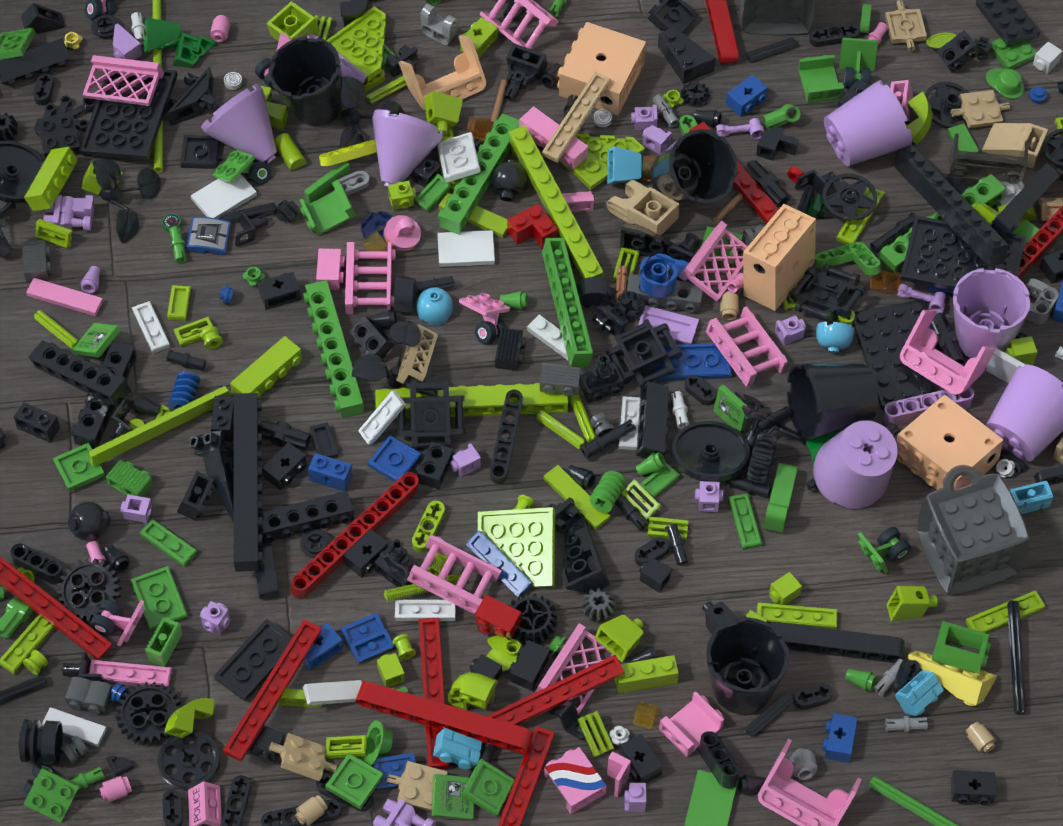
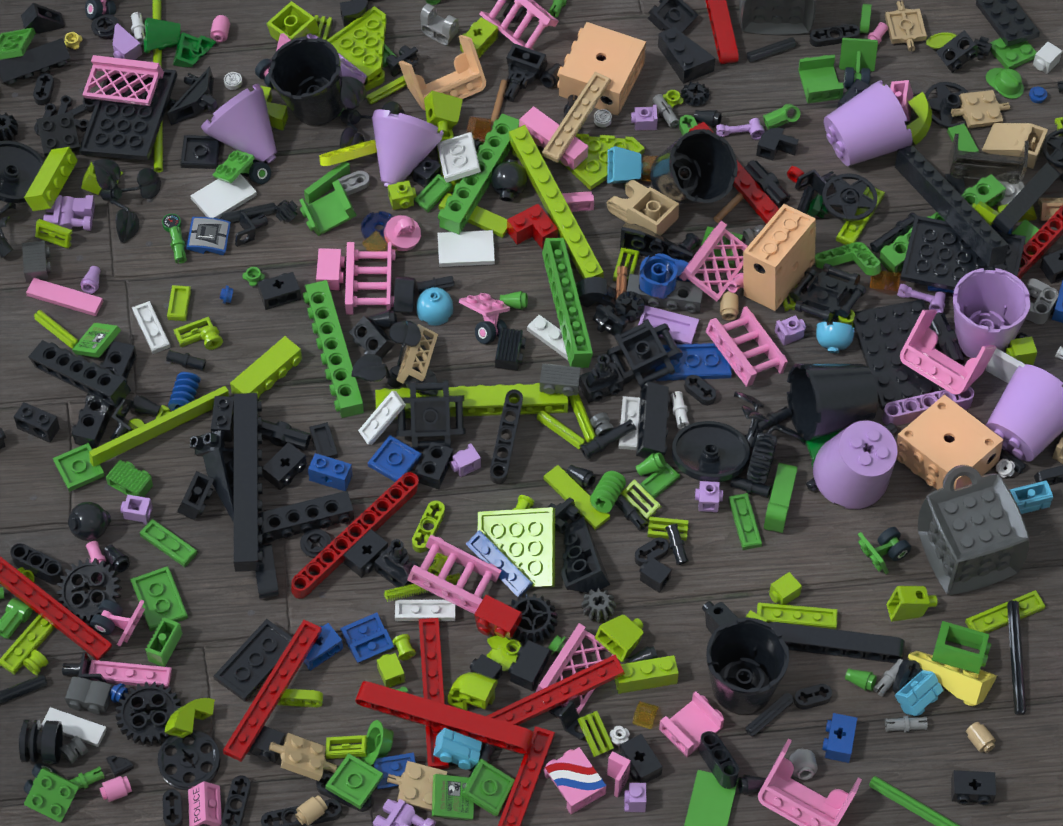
lavender brick [200,601,231,636] -> none
lime brick [274,133,307,171] -> none
white tile [303,680,362,705] -> none
lavender brick [642,125,672,154] -> none
bright green tile [713,384,748,434] -> none
blue brick [726,75,768,117] -> none

